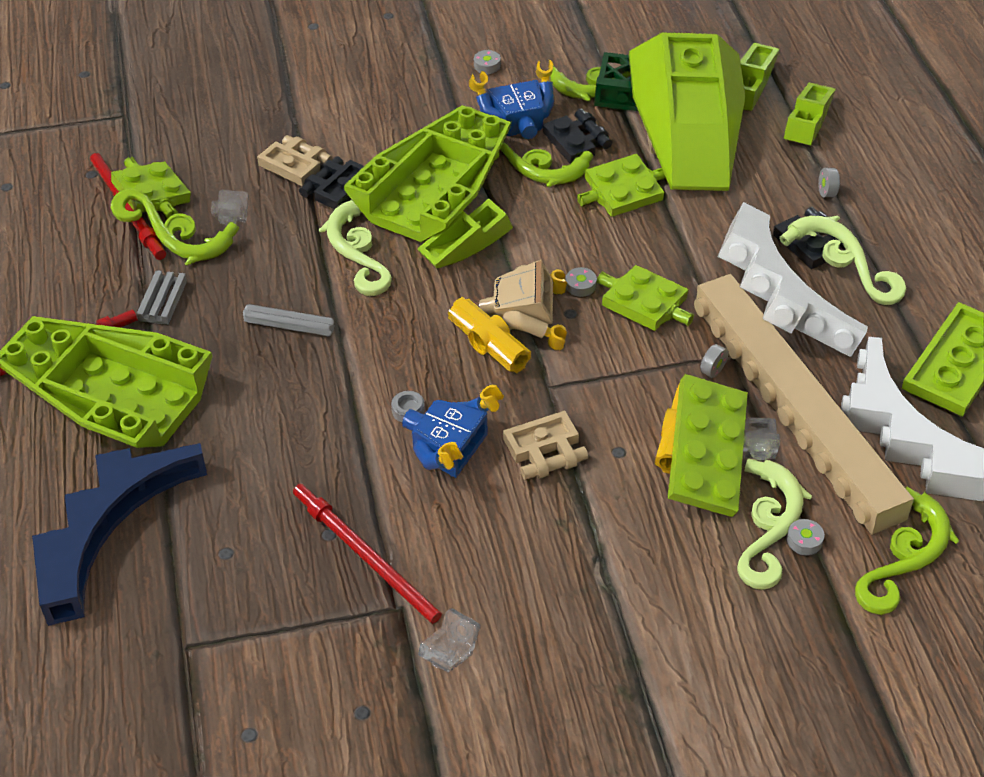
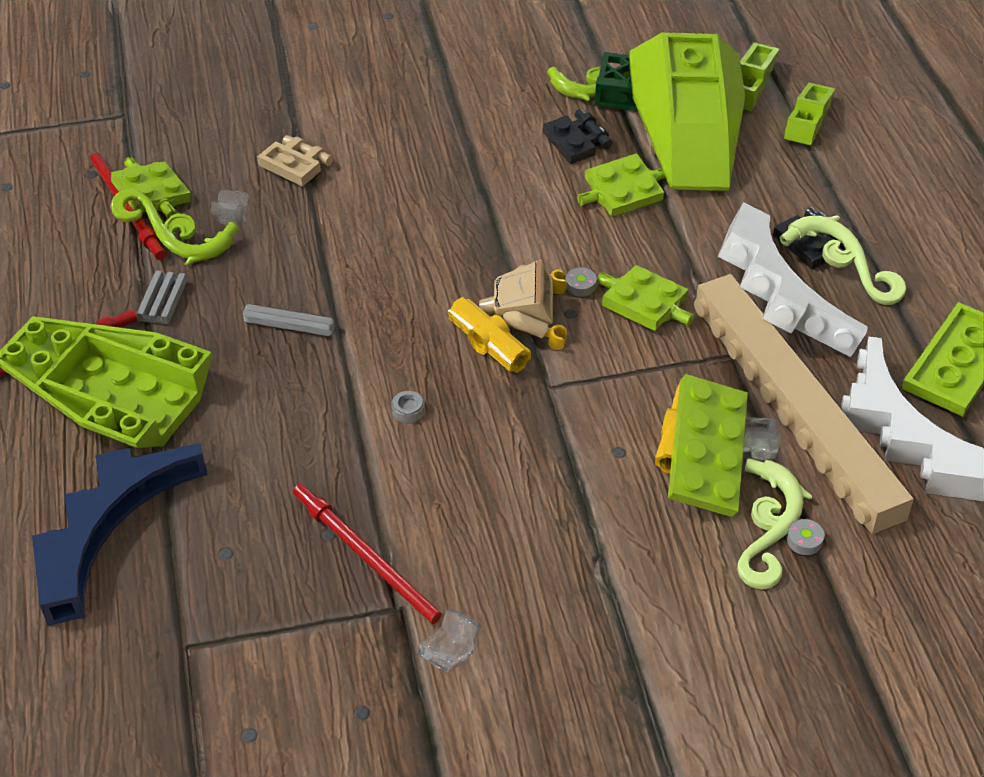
black plate [299,156,364,209] -> none
yellowish green plant [319,200,392,296] -> none
lime wedge [344,105,511,242] -> none
torso [402,385,504,478] -> none
lime slope [417,199,513,268] -> none
torso [469,60,554,139] -> none
light grey tile [474,50,501,74] -> none
lime plant [494,142,593,187] -> none
tan plate [503,411,588,480] -> none
light grey tile [700,344,729,378] -> none
light grey tile [819,168,840,197] -> none
lime plant [855,487,959,615] -> none

